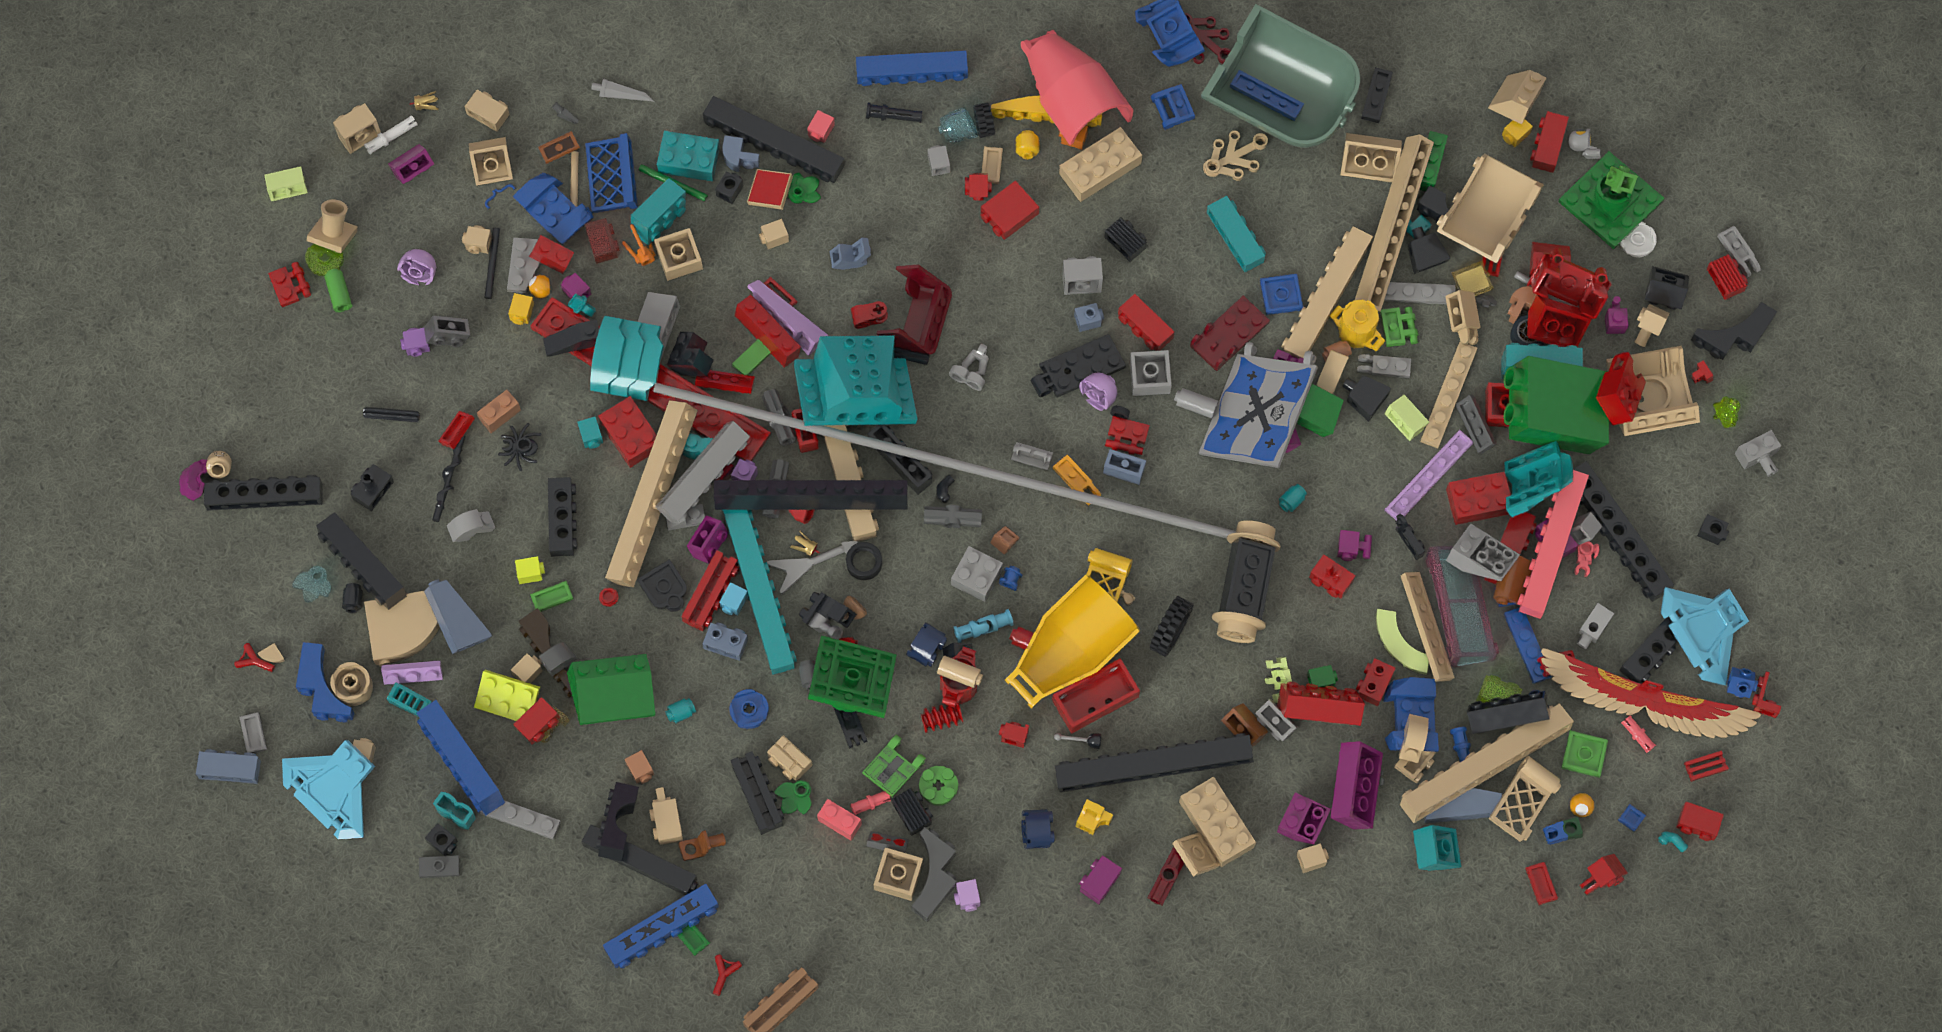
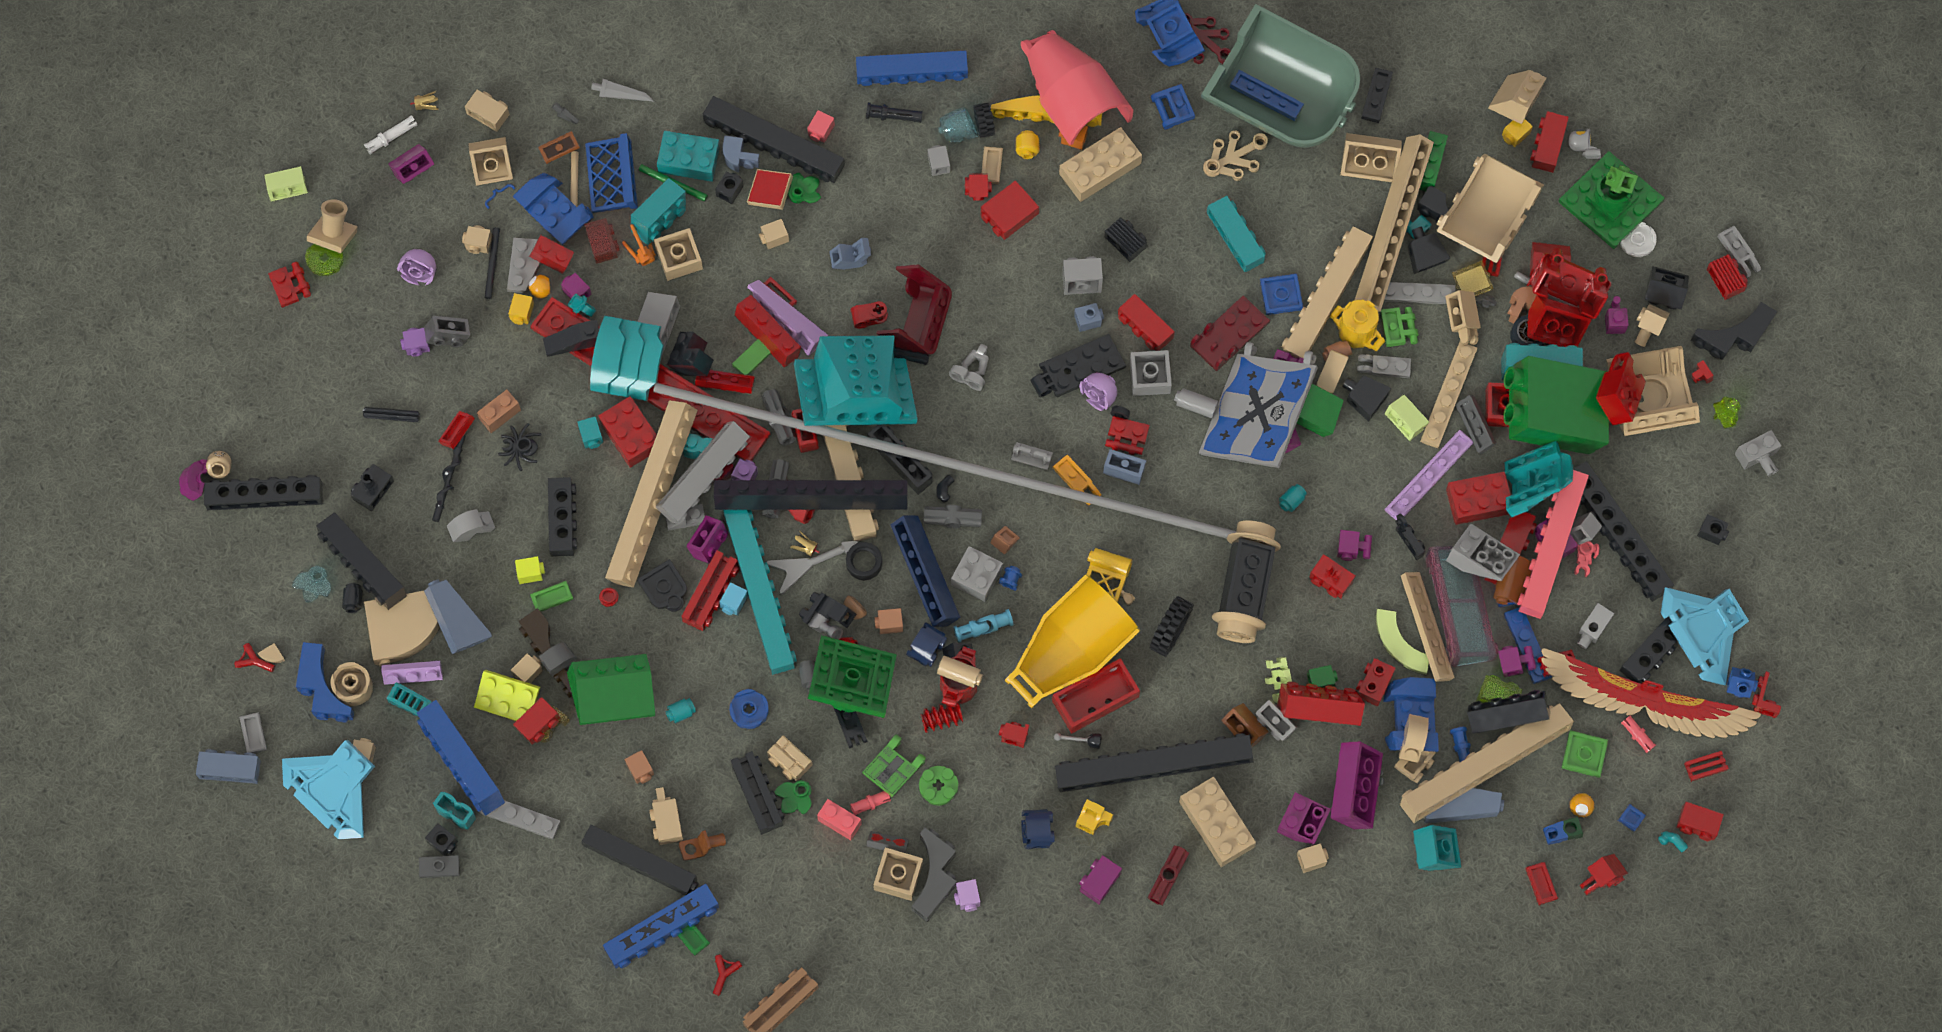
bright green brick [324,269,352,312] -> none
tan brick [333,103,381,154] -> none
black arch [596,782,639,861] -> none
sand blue brick [703,622,748,661] -> none
black brick [891,788,933,836] -> none
red brick [1009,626,1034,650] -> none
tan tile [1172,832,1220,877] -> none
tan piece [1488,756,1561,842] -> none
none -> nougat brick [874,608,903,634]
none -> dark blue brick [890,515,961,627]
none -> magenta brick [1498,646,1536,677]

